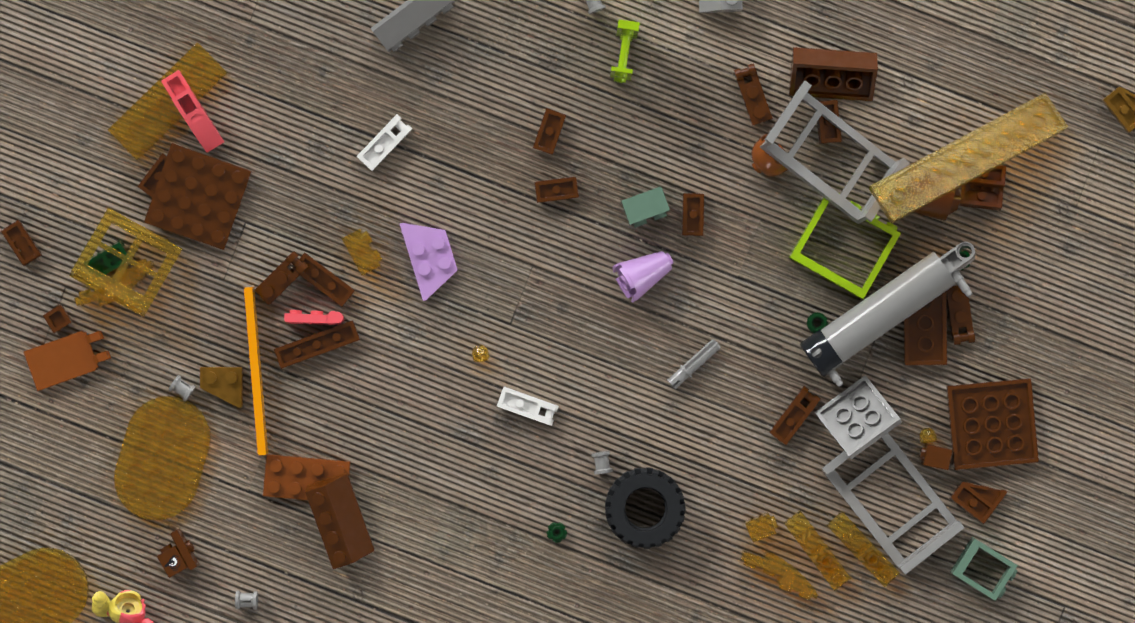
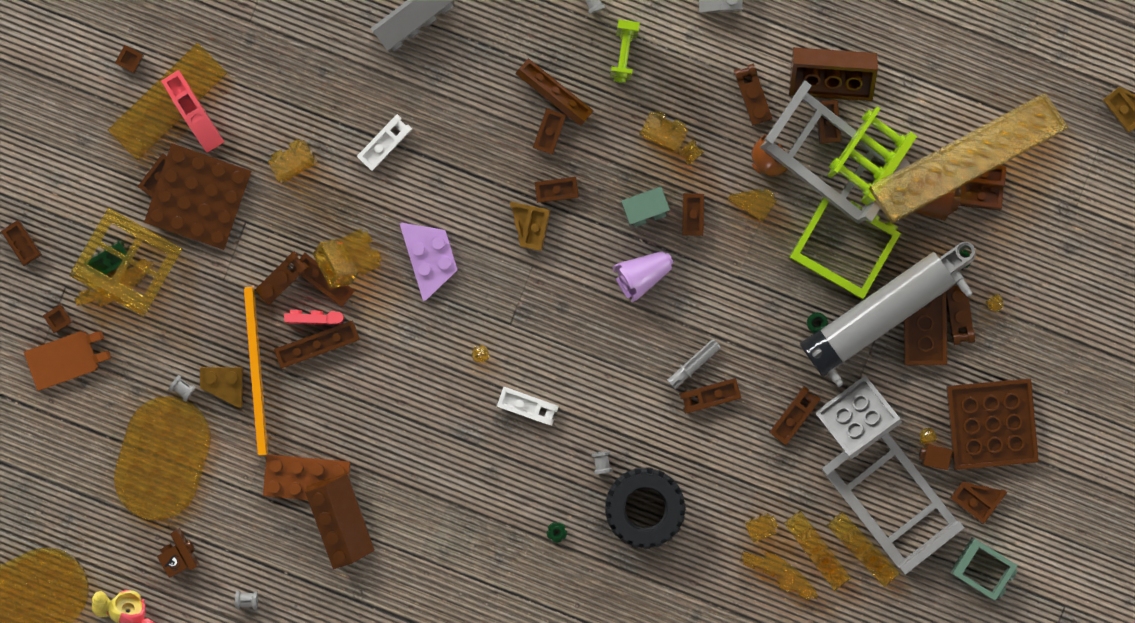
none -> reddish brown plate [115,45,144,74]
none -> clear yellow slope [268,139,319,184]
none -> clear yellow brick [313,239,359,288]
none -> pearl gold wing [510,202,551,251]
none -> reddish brown plate [515,58,594,126]
none -> clear yellow slope [639,110,688,154]
none -> clear yellow wheel [678,139,704,165]
none -> reddish brown plate [679,378,741,414]
none -> clear yellow slope [727,188,777,222]
none -> lime fence [827,106,917,206]
none -> clear yellow hinge [985,294,1004,311]

